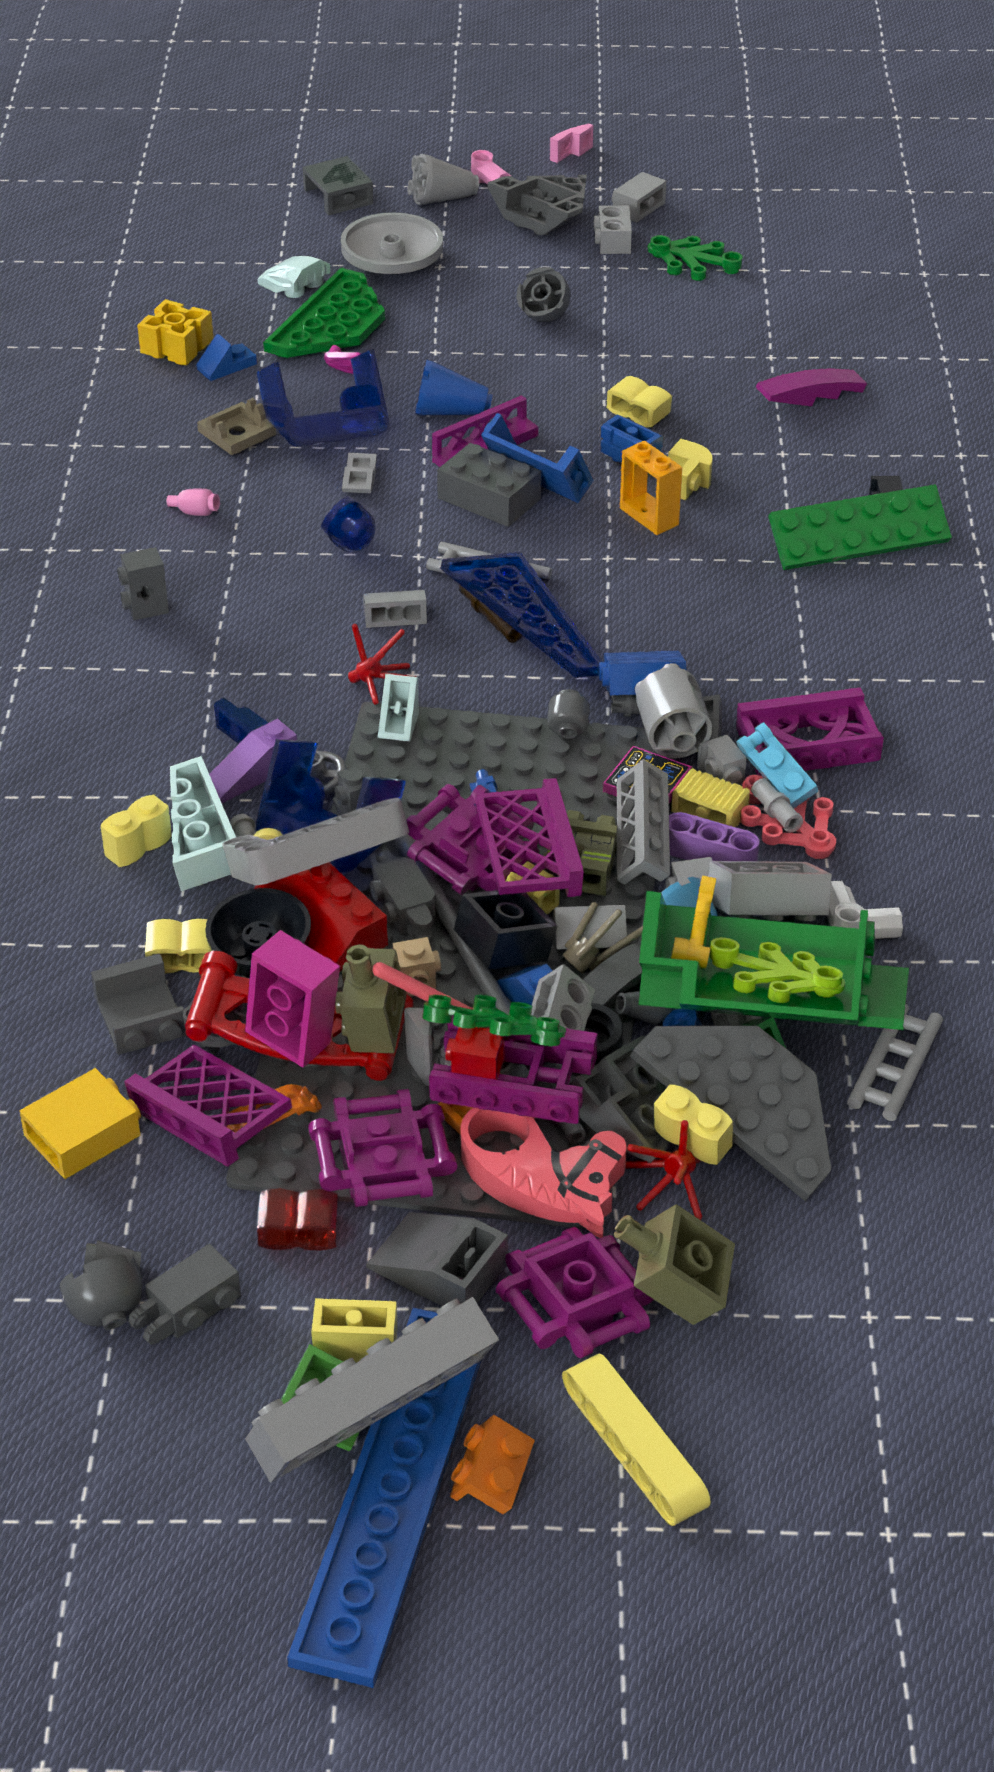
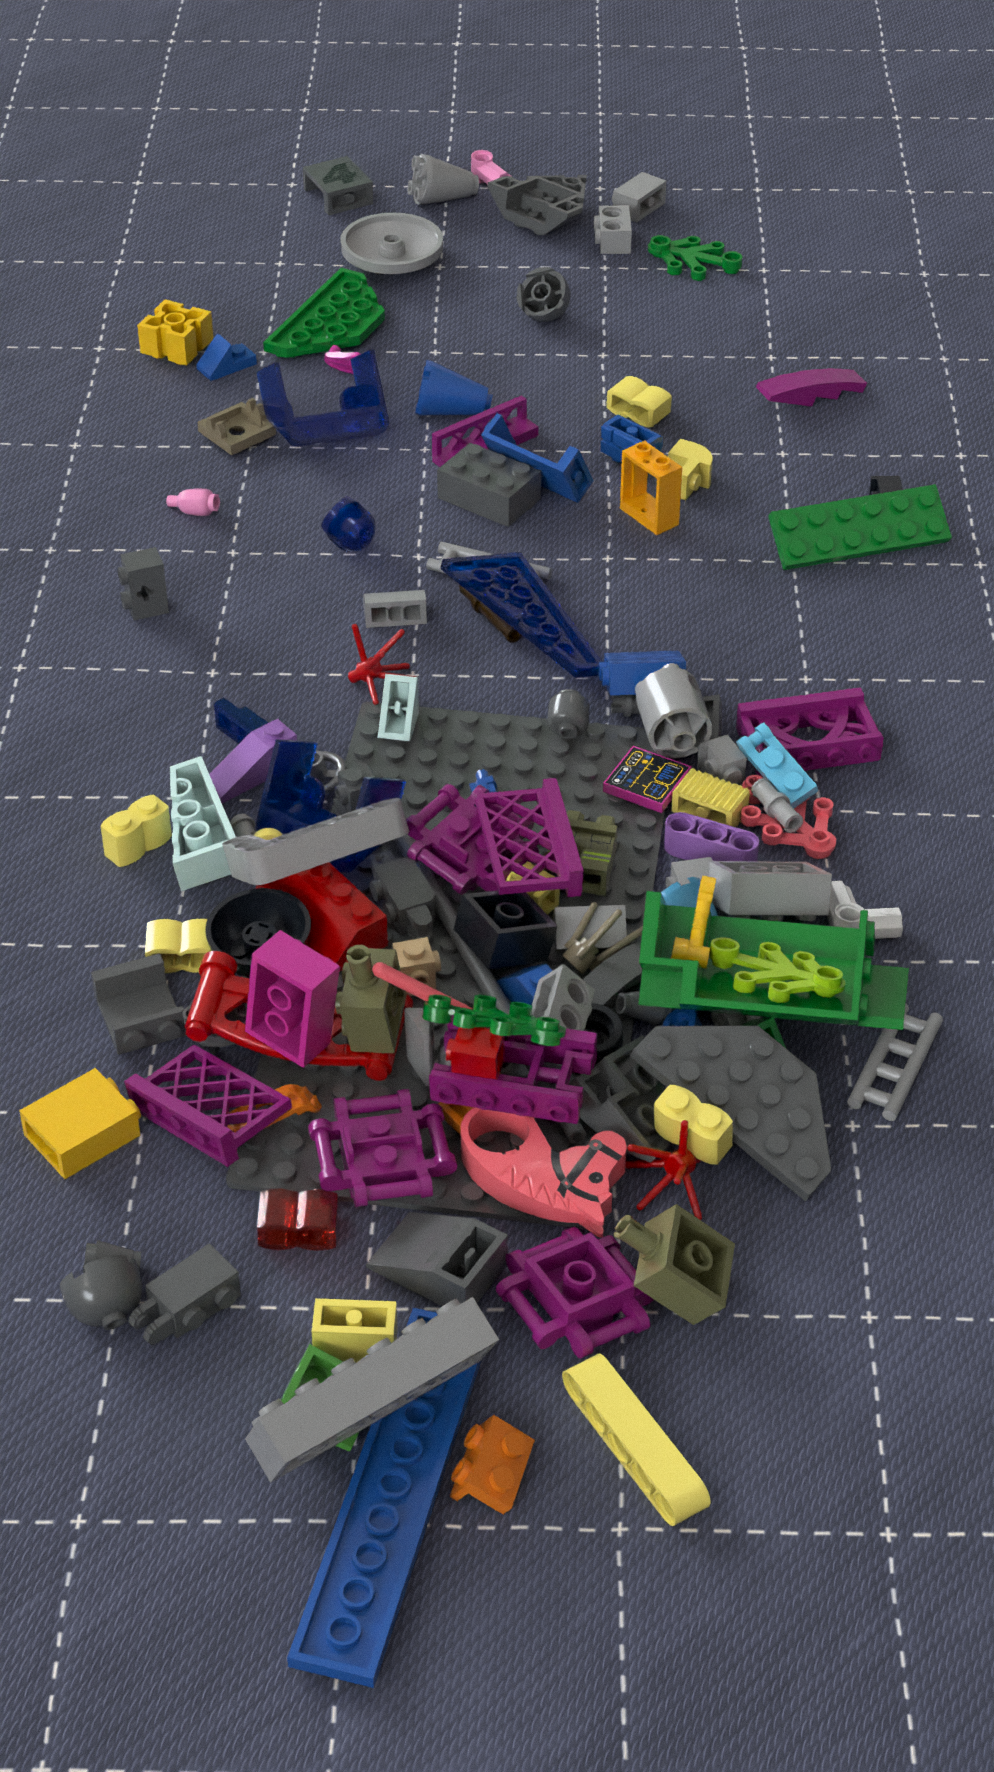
light aqua slope [258,256,330,298] -> none
light grey slope [342,453,377,493] -> none
bright pink slope [550,124,593,163] -> none
light grey fence [617,759,670,885] -> none

